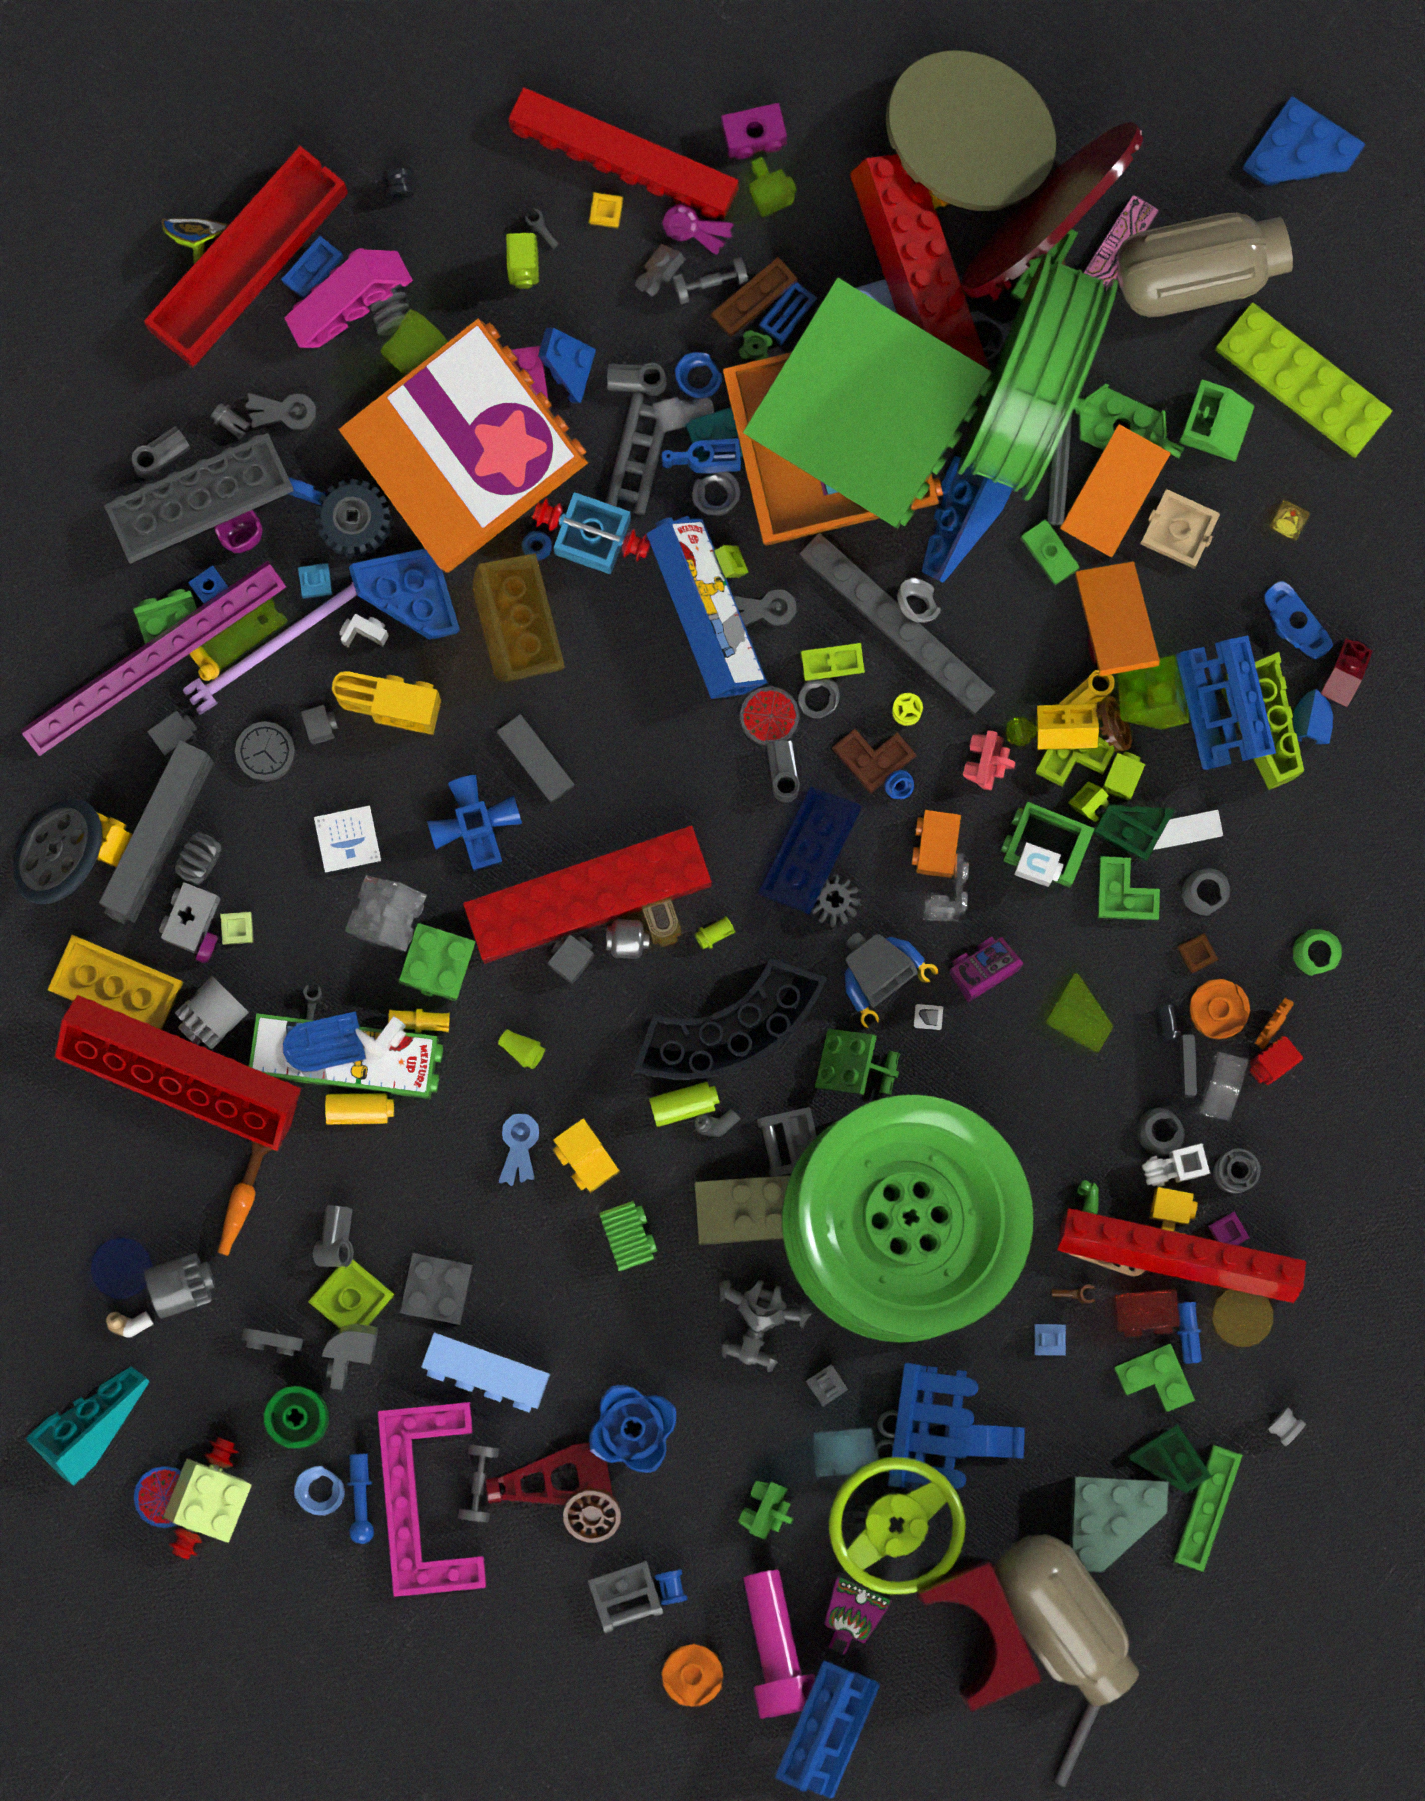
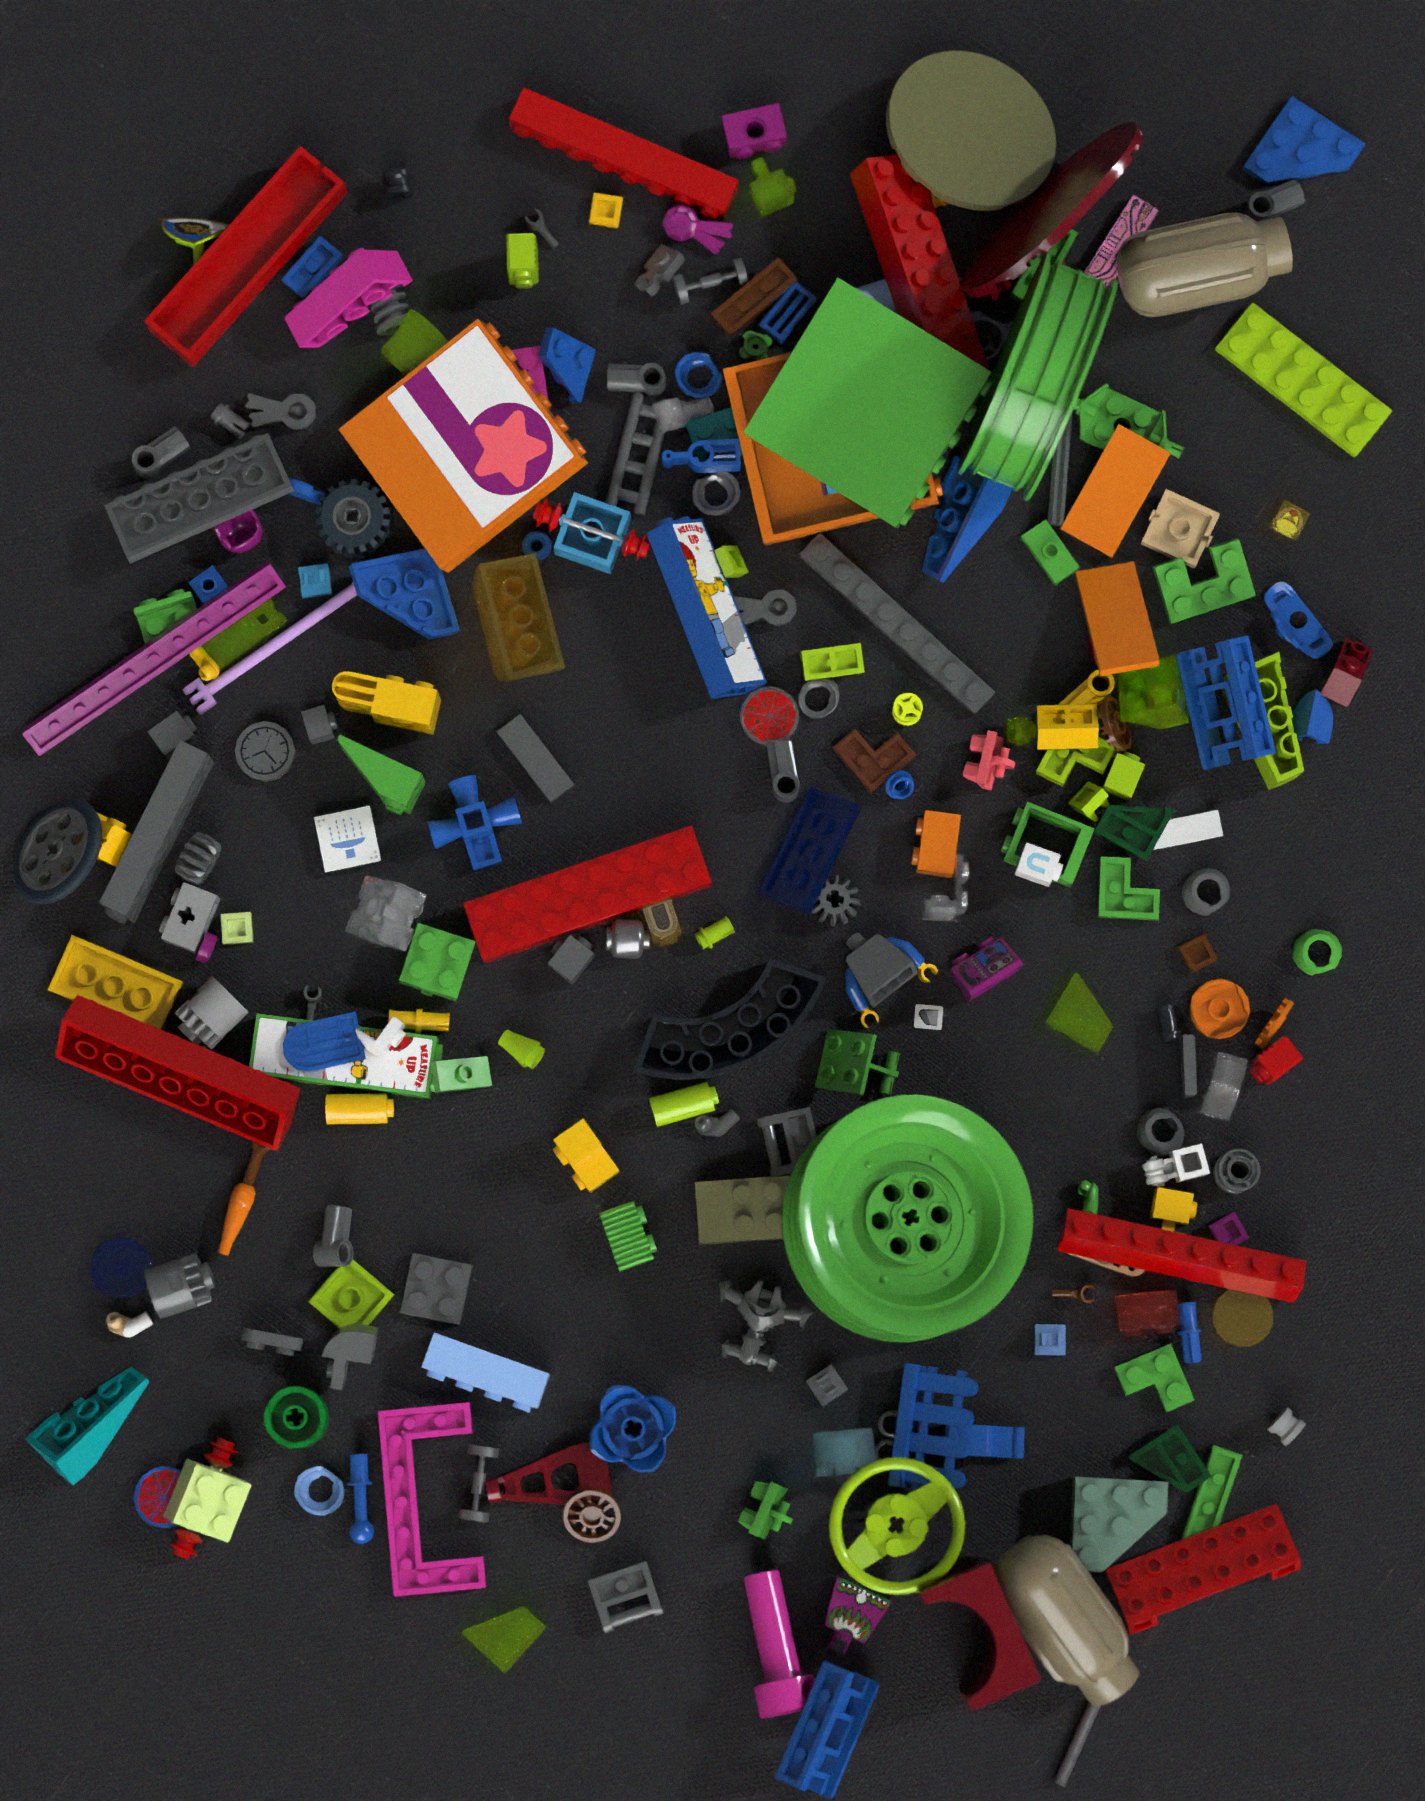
white bracket [339,614,389,647] -> none
medium blue piece [499,1114,539,1186] -> none
blue bush [655,1569,688,1605] -> none
orange tile [662,1644,723,1707] -> none
light grey piece [897,578,941,623] -> none
bright green slope [1179,379,1254,462] -> none
none -> bright green slope [337,735,426,816]
none -> bright green plate [431,1056,492,1093]
none -> clear neon green wing [462,1606,547,1673]
none -> red bracket [1106,1505,1301,1636]
none -> bright green plate [1152,538,1256,624]
none -> dark grey piece [1244,179,1305,222]

